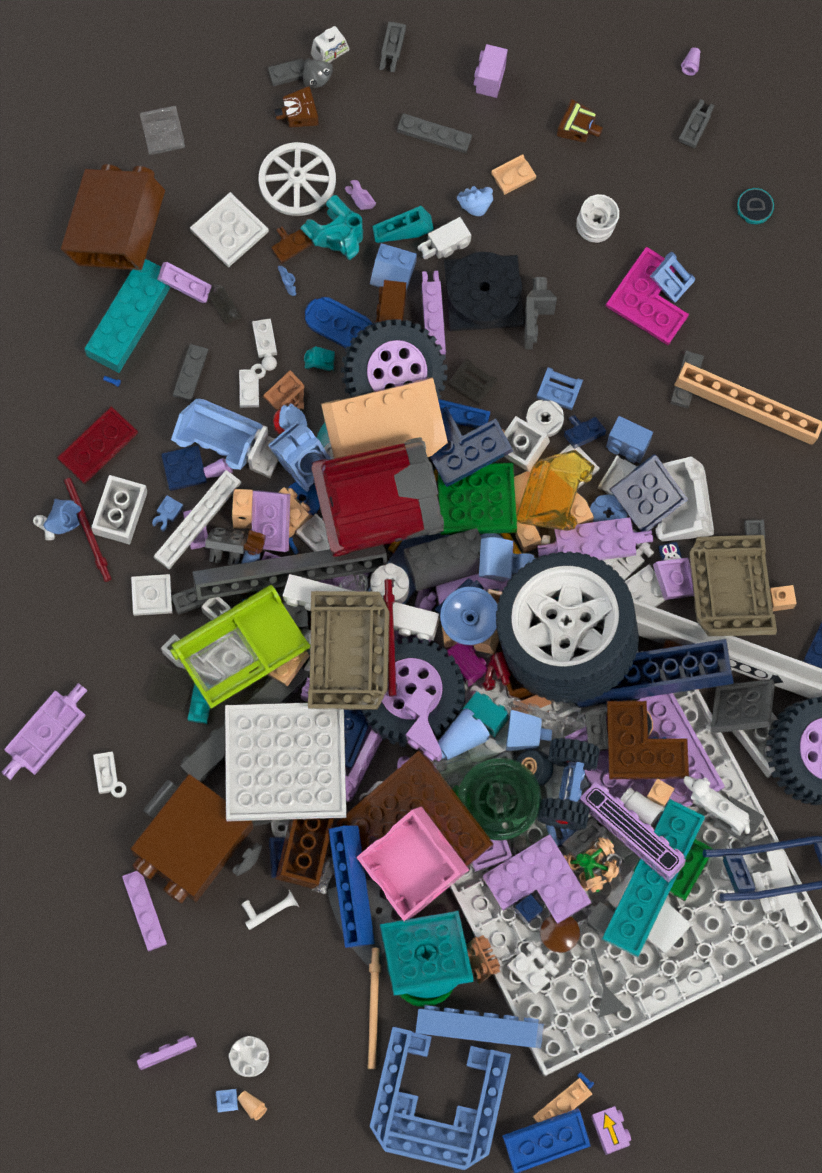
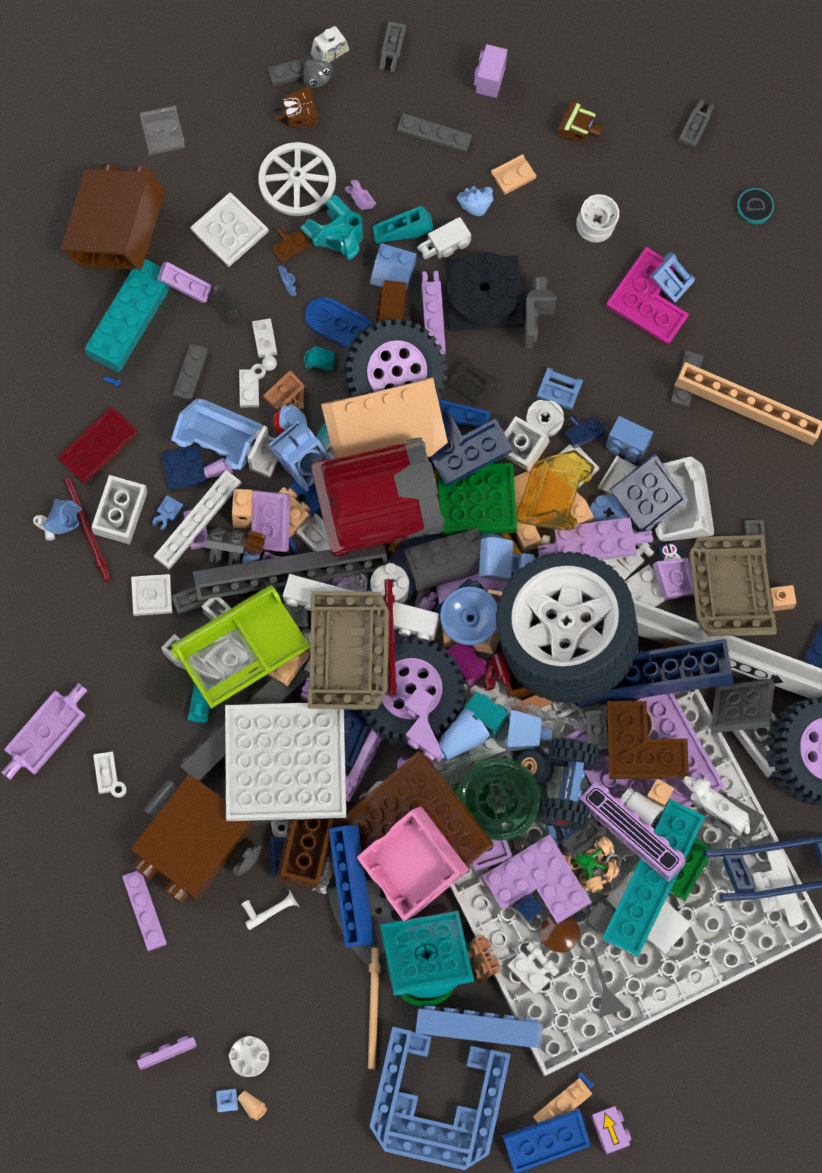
lavender cone [681,48,701,76] -> none

